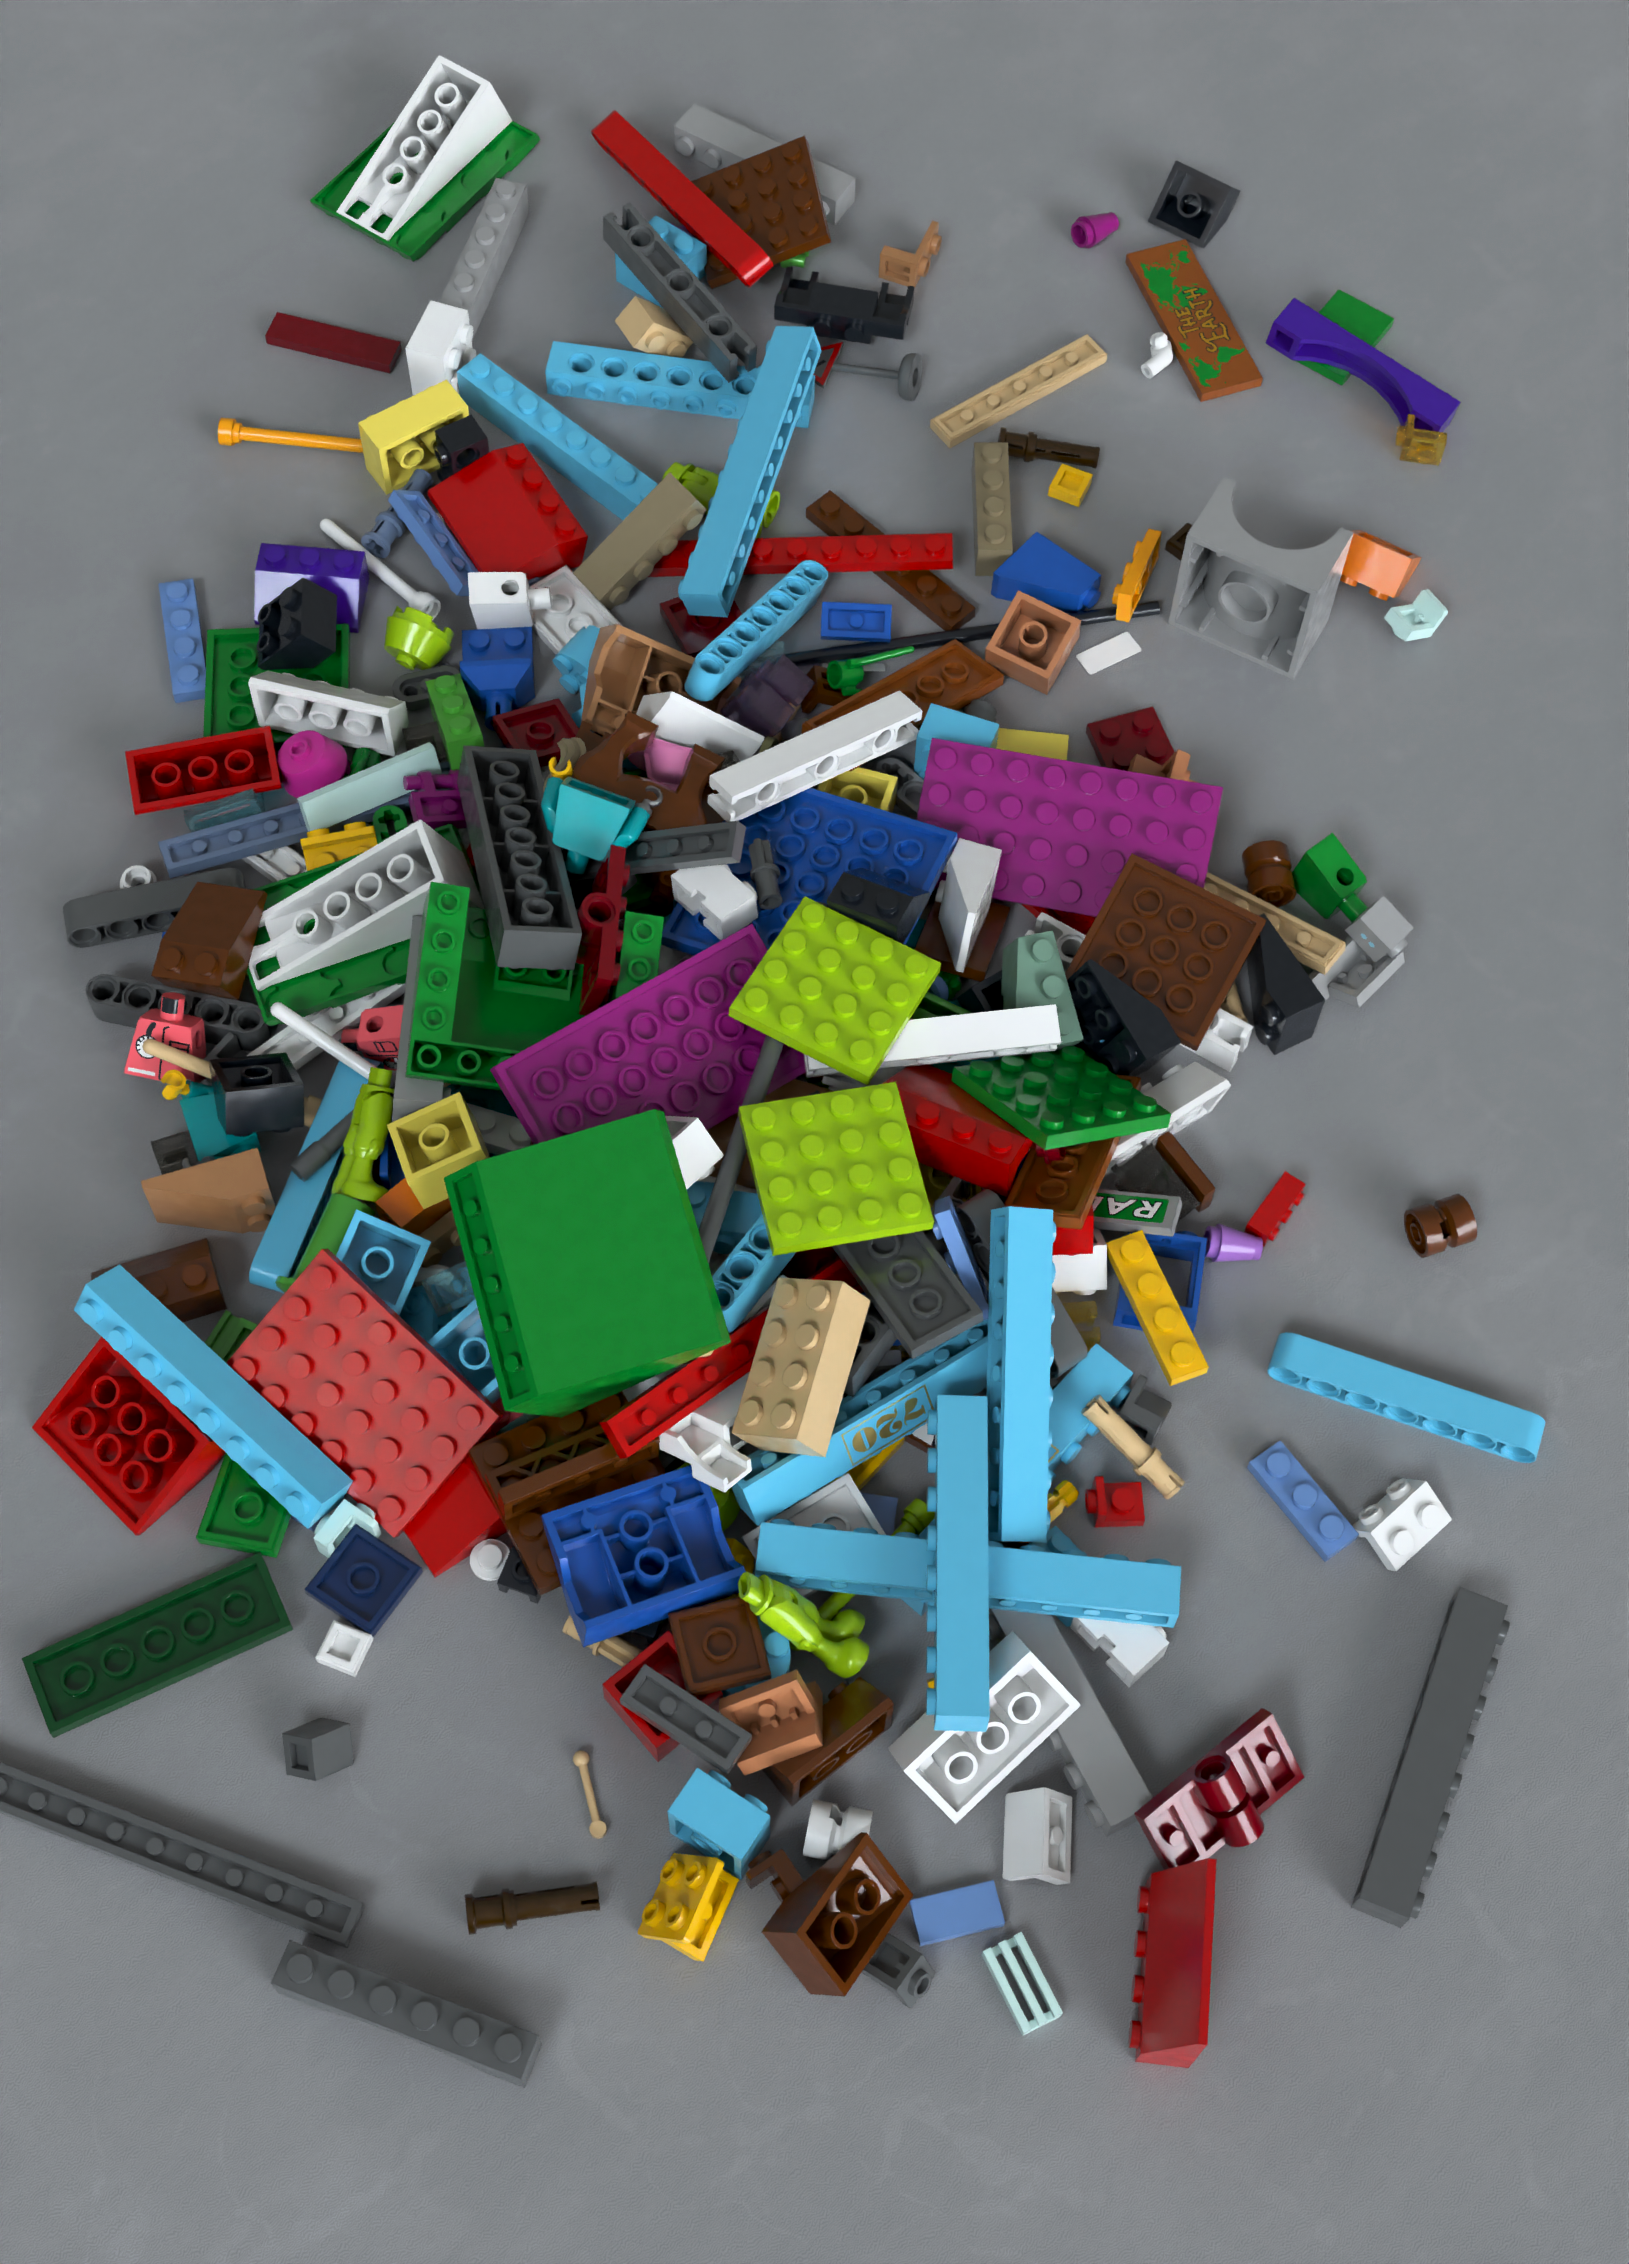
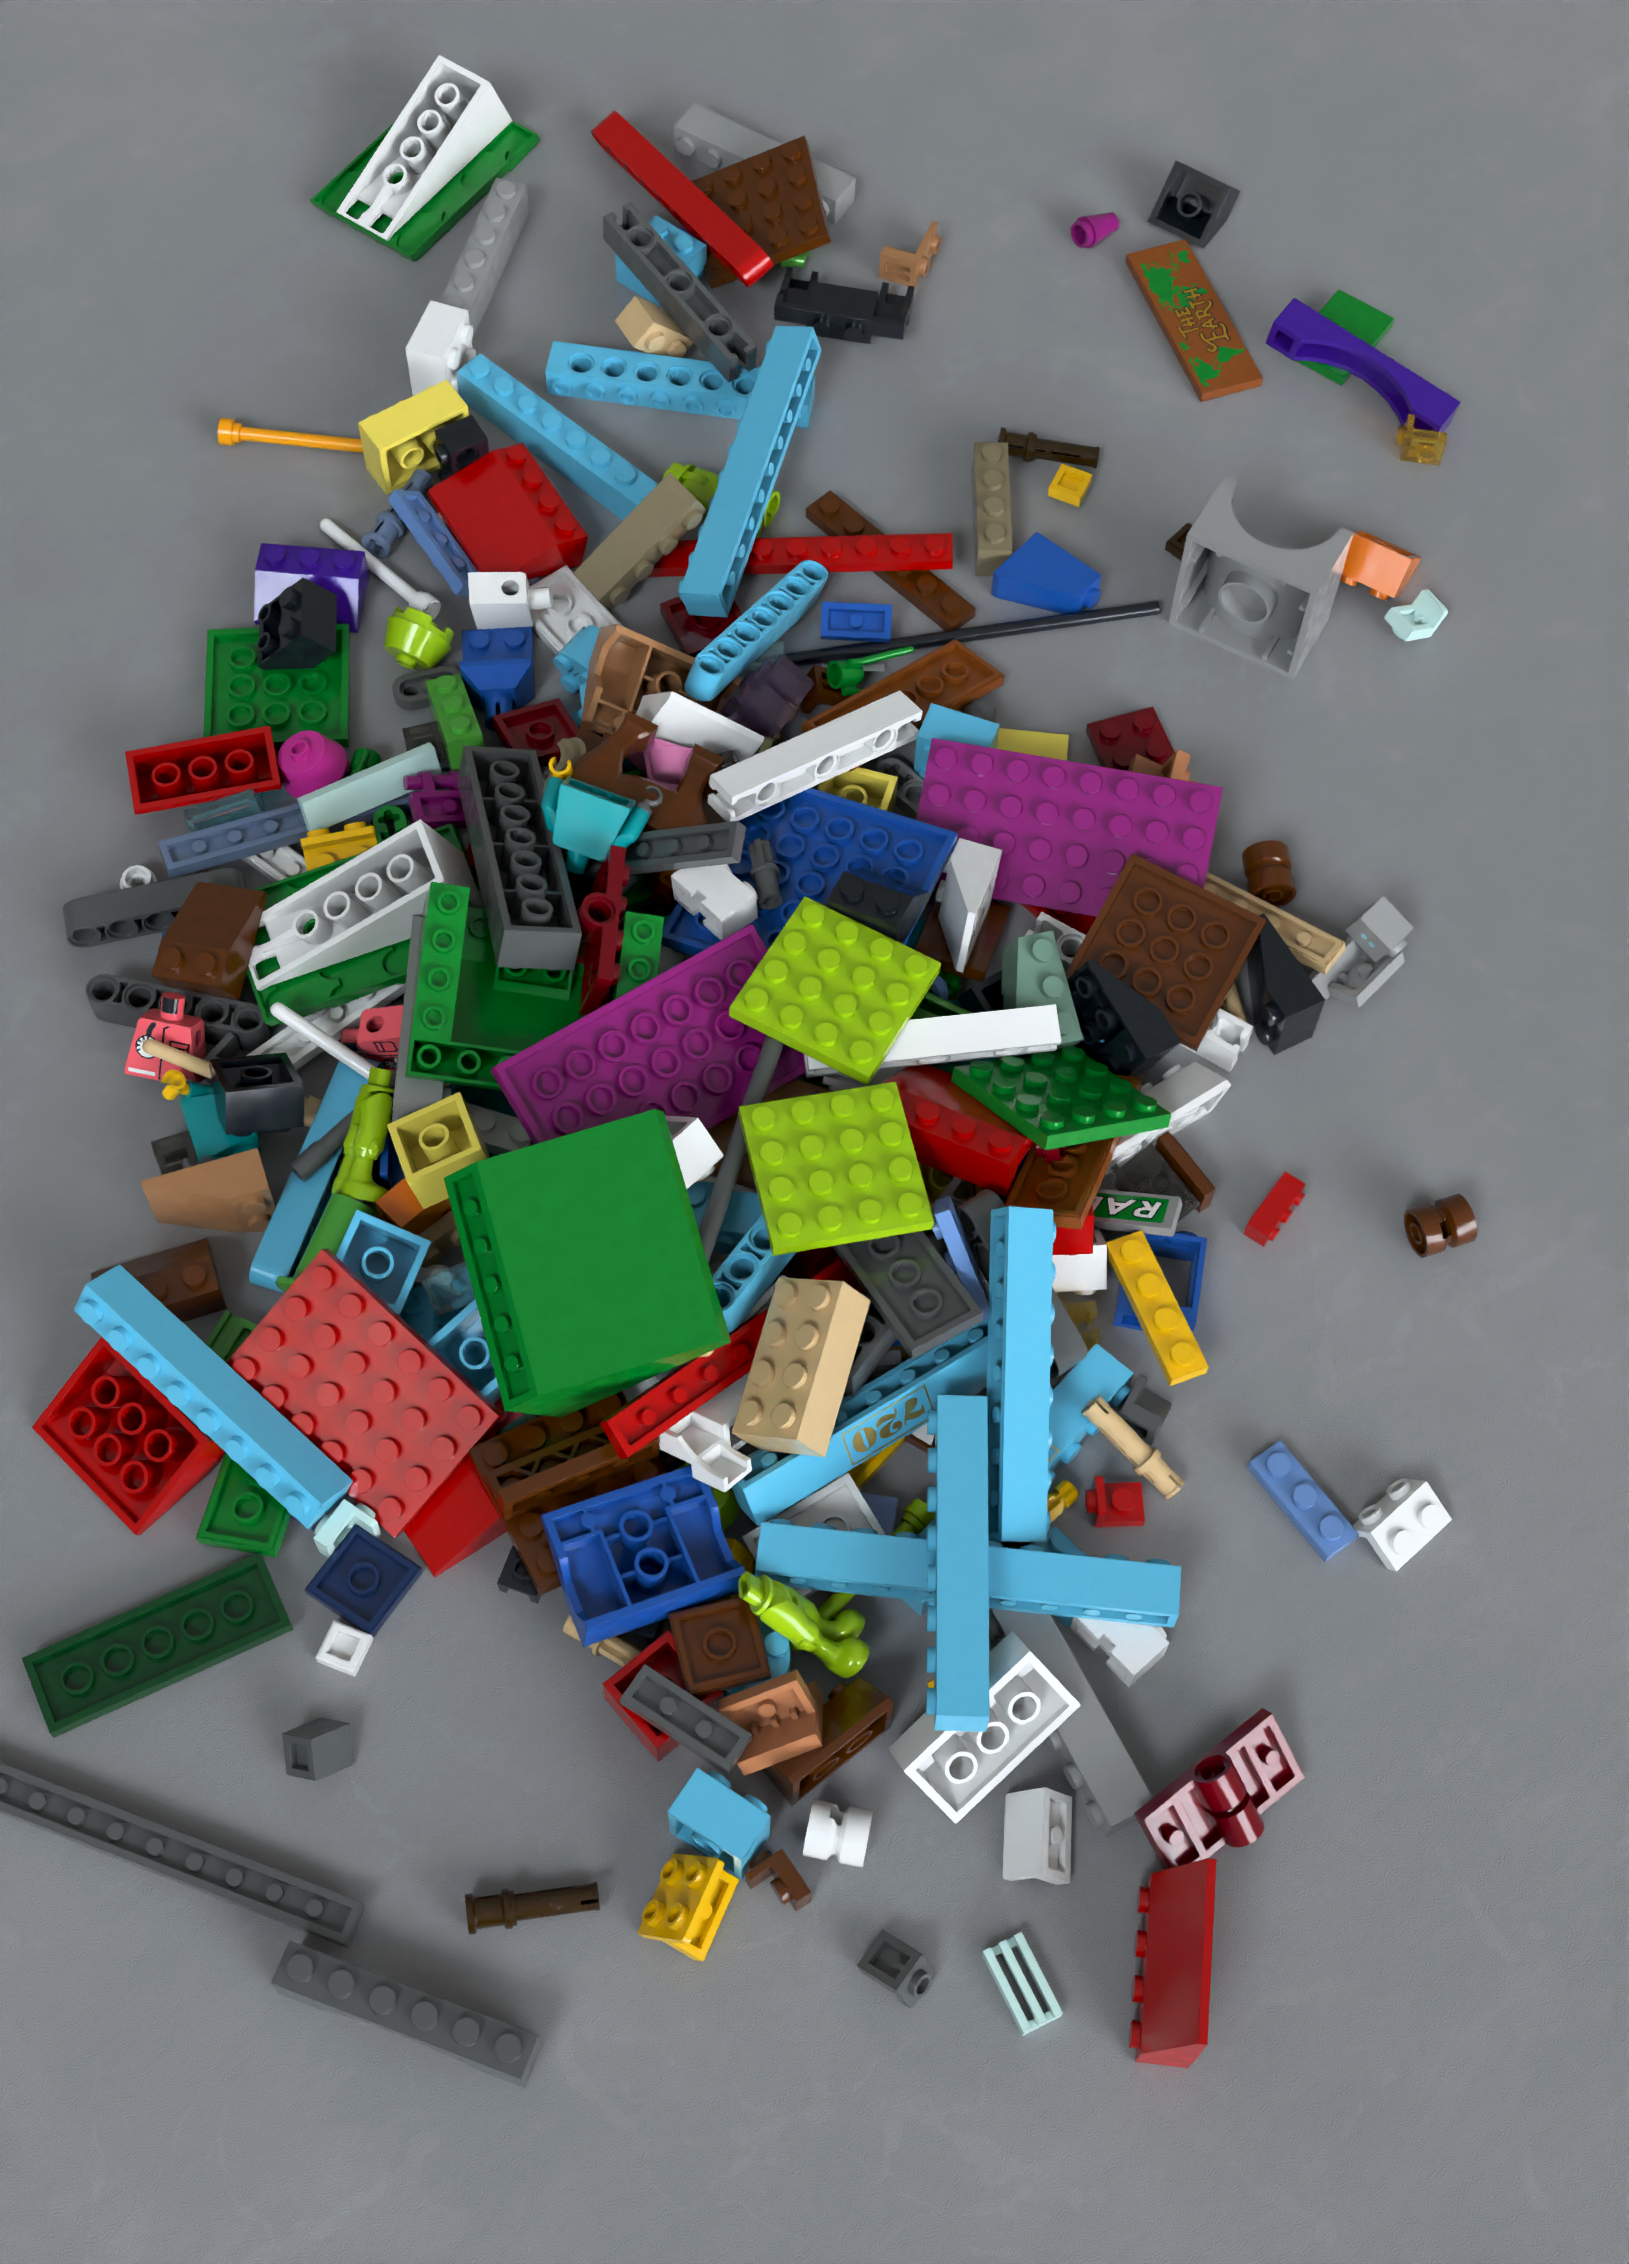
medium blue plate [158,578,206,703] -> none
white slope [248,671,409,757] -> none
dark red tile [265,312,402,374] -> none
white plate [470,1539,510,1581] -> none
tan hinge [573,1750,607,1839] -> none
reddish brown slope [761,1832,913,1997] -> none
dark grey piece [813,342,922,401] -> none
medium blue tile [909,1880,1005,1947] -> none
tan tile [930,334,1107,449] -> none
nougat brick [985,590,1081,695] -> none
white sticker [1076,632,1142,675] -> none
light orange plate [1112,528,1162,623] -> none
white arm [1141,332,1173,379] -> none
medium lavender cone [1203,1223,1263,1262] -> none
medium azure beam [1267,1332,1546,1463] -> none
green torso [1292,833,1368,922] -> none
dark grey brick [1351,1587,1510,1928] -> none

